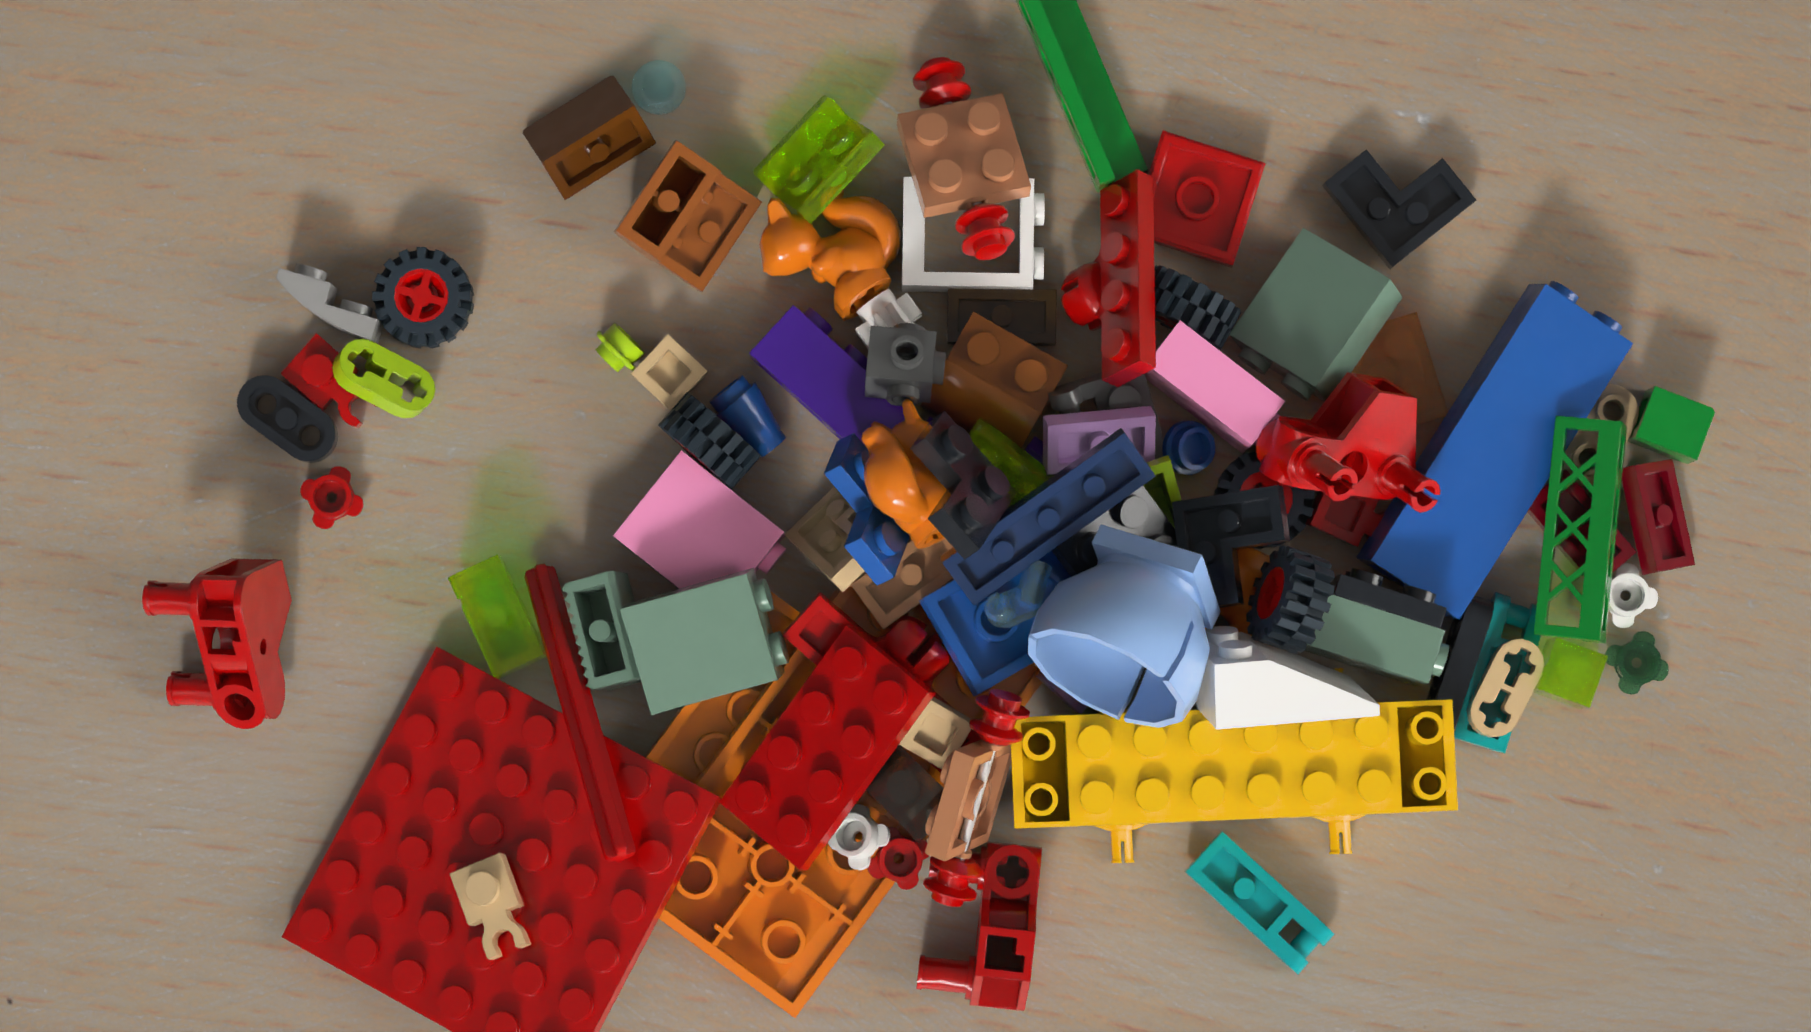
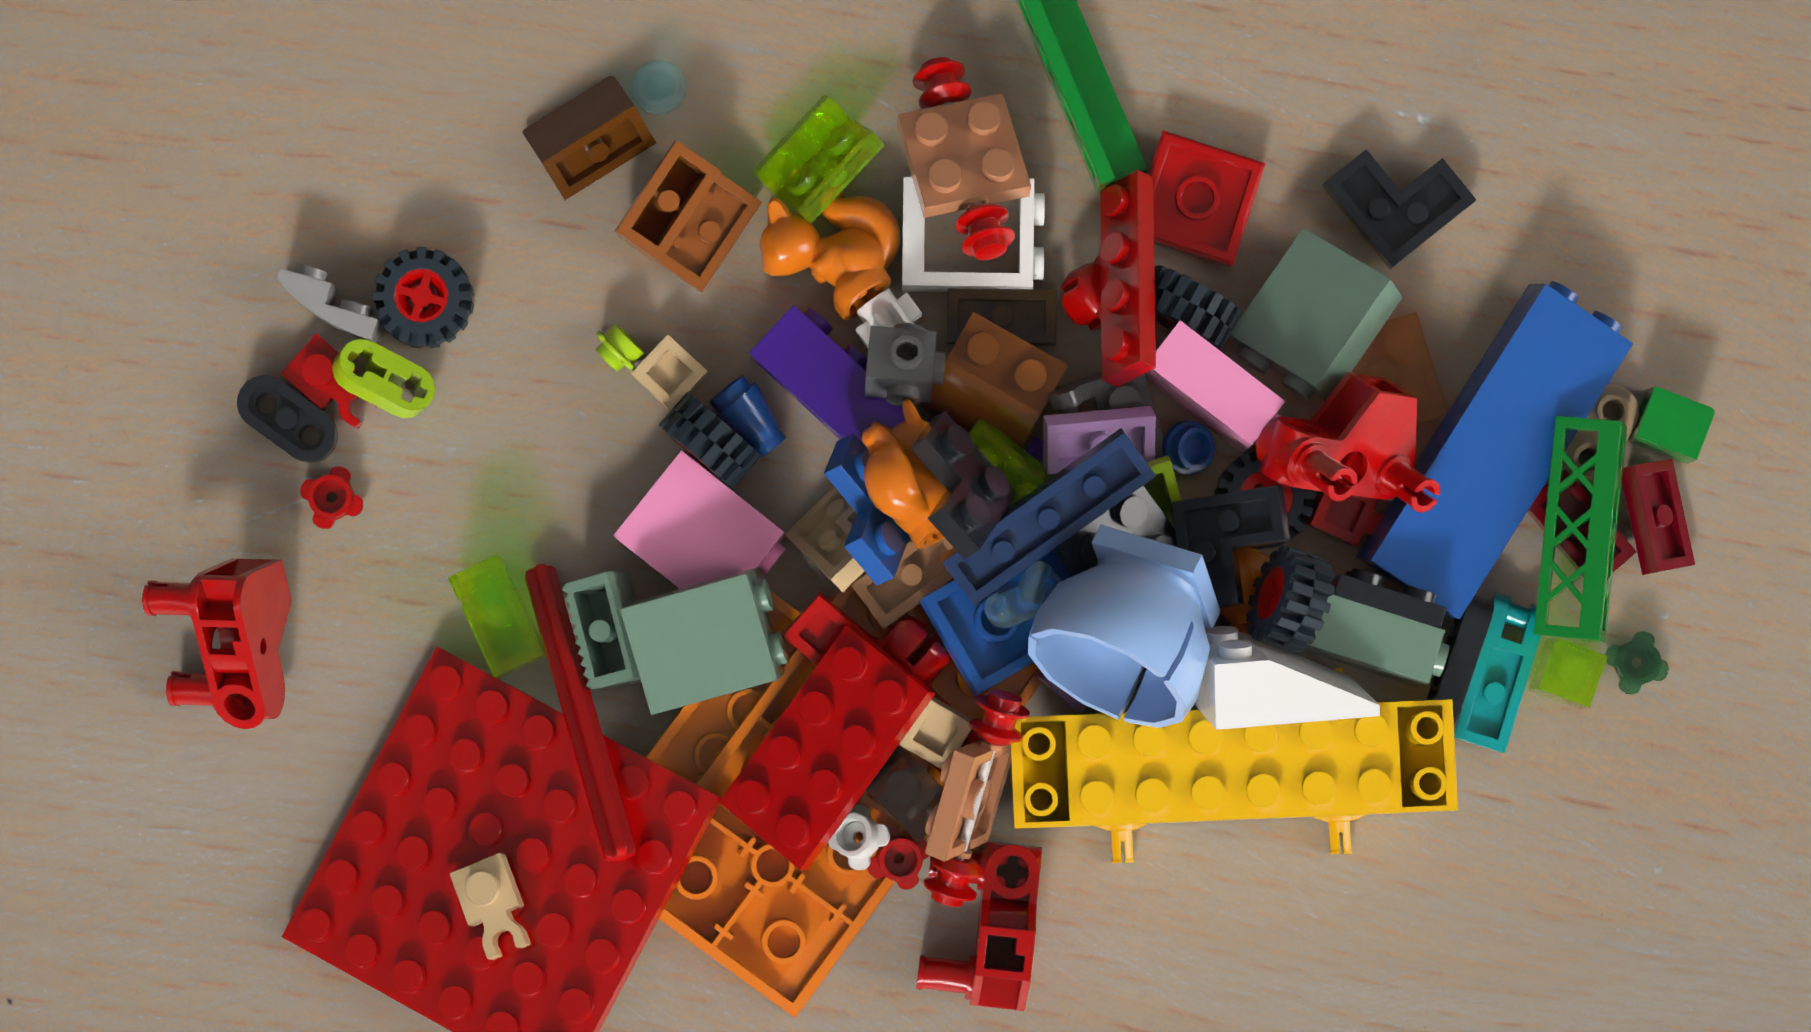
teal plate [1184,831,1335,975] -> none
tan beam [1467,639,1544,737] -> none
white plate [1609,563,1658,628] -> none

